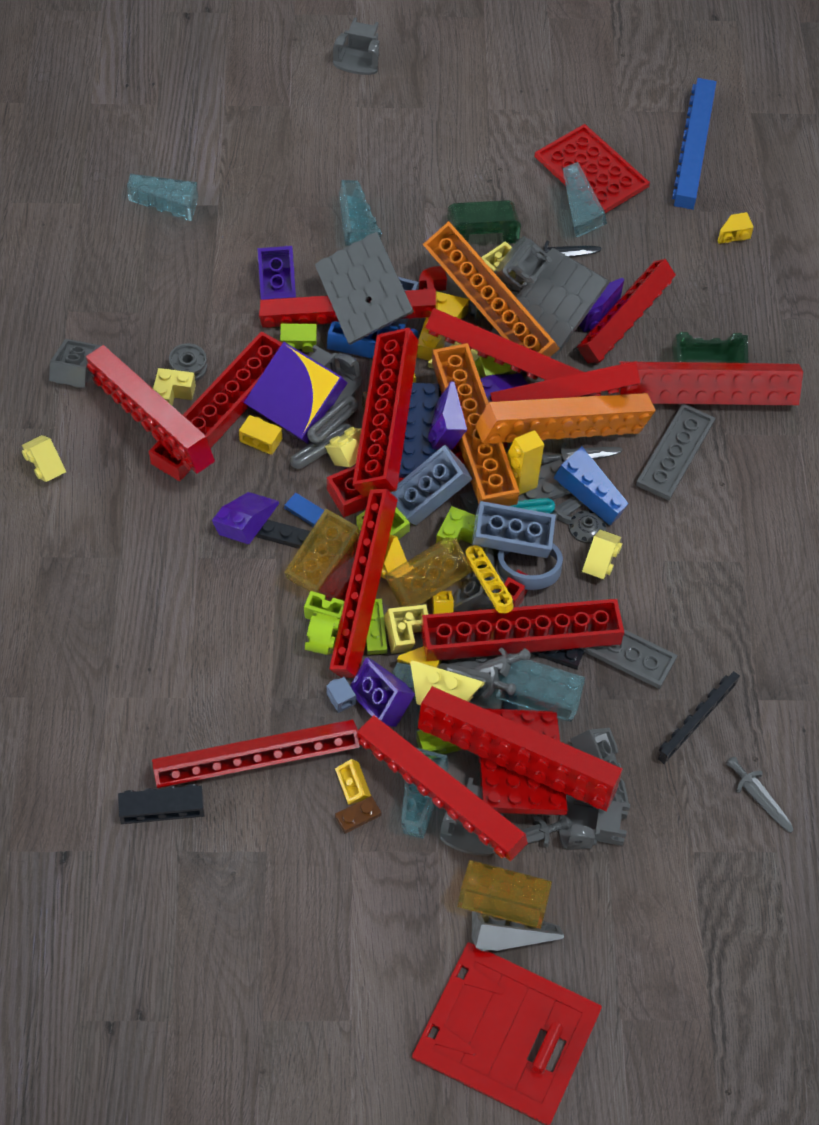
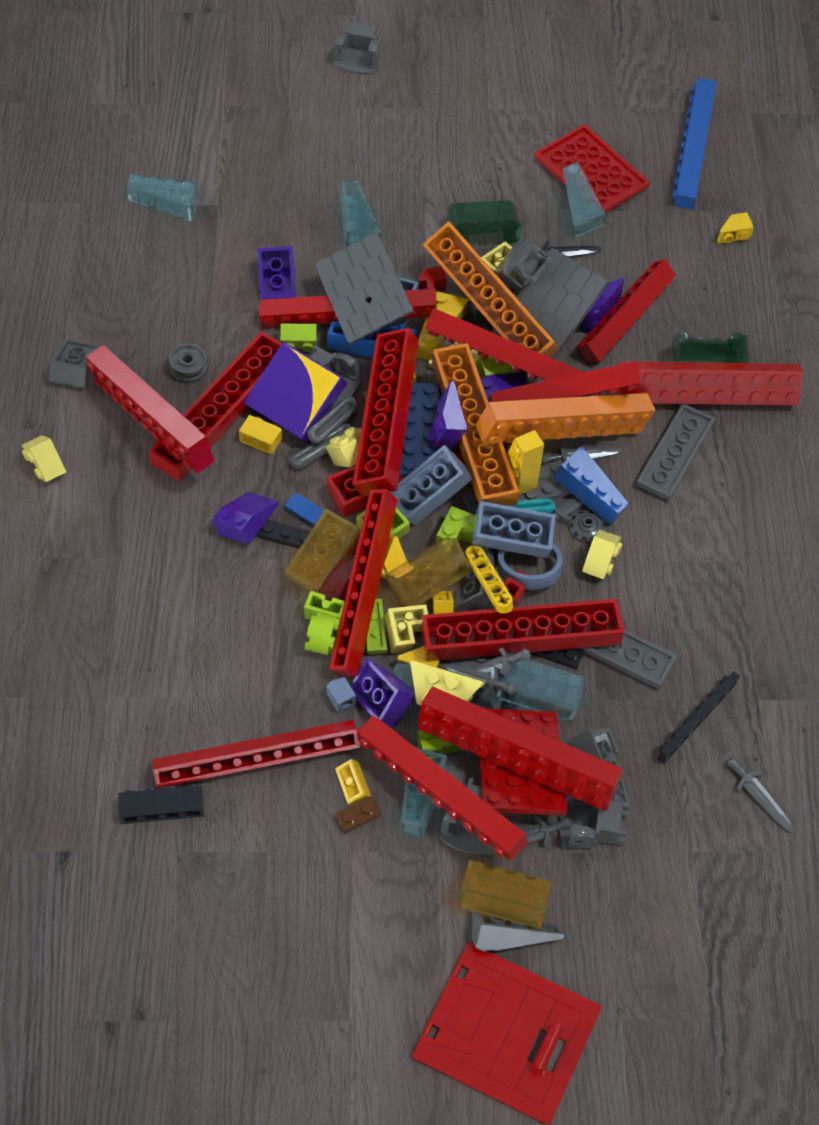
light yellow brick [153,368,196,405] -> none

